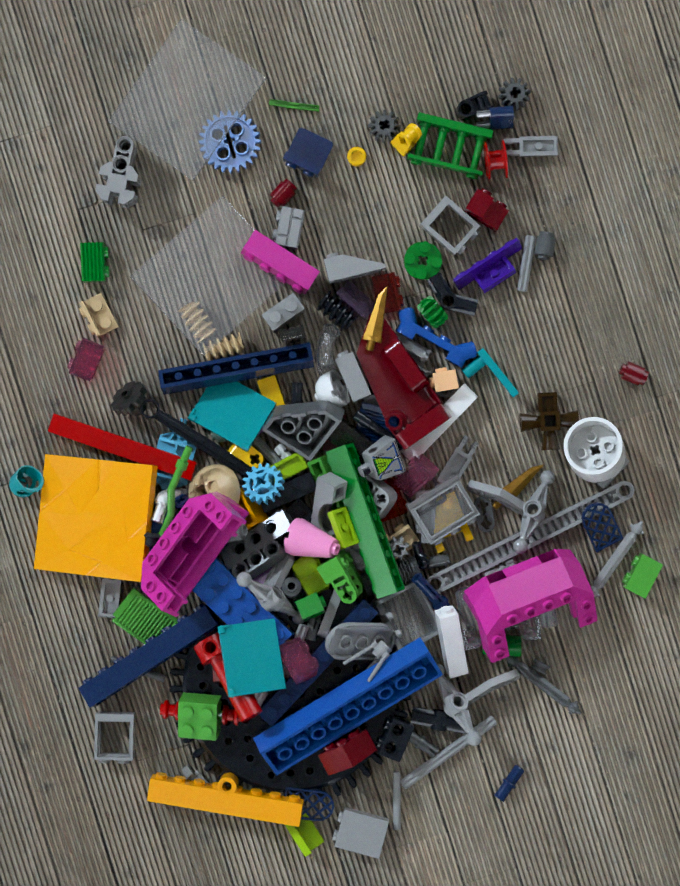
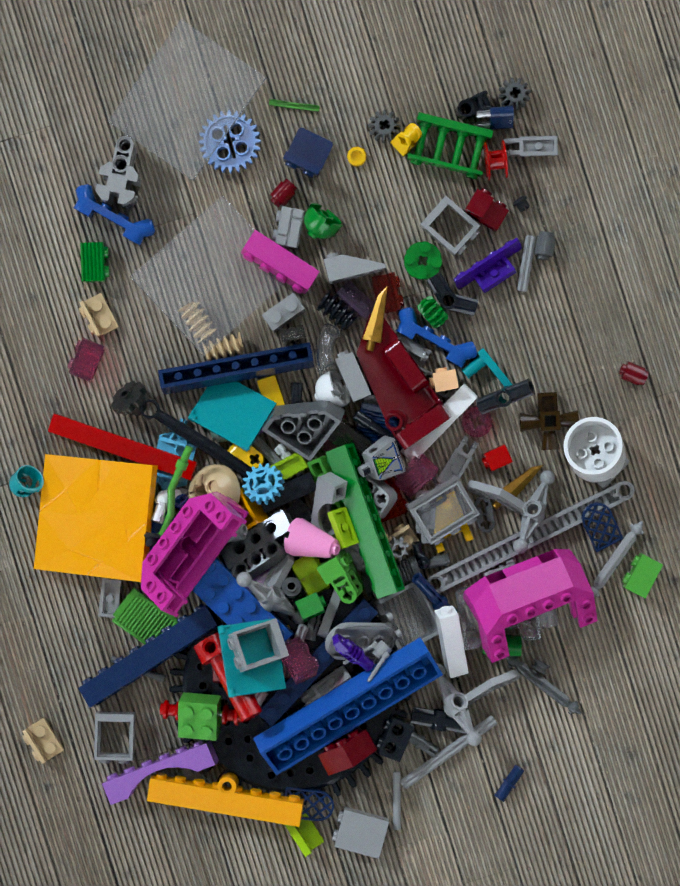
none -> tan bracket [22,717,65,764]
none -> blue plate [73,184,155,246]
none -> medium lavender arch [102,740,219,805]
none -> light grey window [227,618,289,673]
none -> light grey hinge [300,665,352,706]
none -> green cylinder [304,203,343,239]
none -> dark purple hinge [332,634,374,671]
none -> clear pink gear [462,407,492,437]
none -> black piece [476,378,535,414]
none -> red brick [481,444,513,471]
none -> black piece [513,195,530,212]

